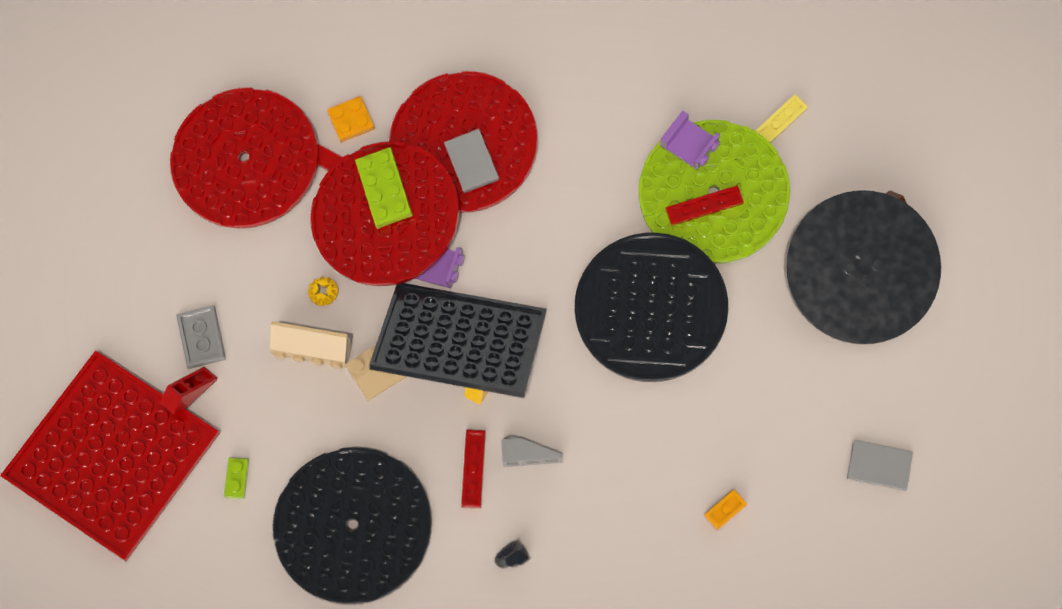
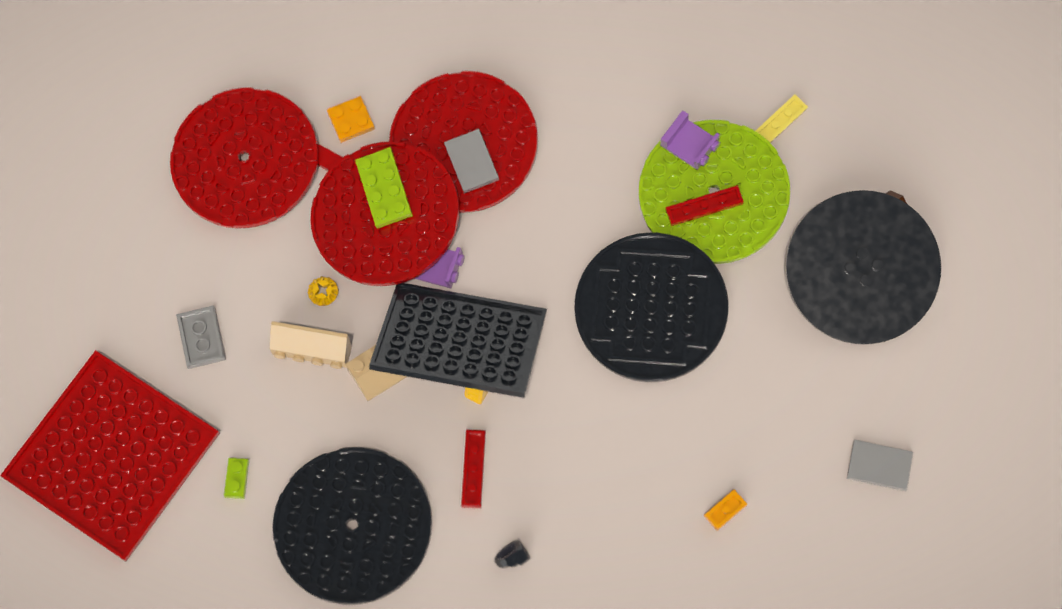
red slope [160,367,218,414] -> none
light grey slope [501,436,562,467] -> none

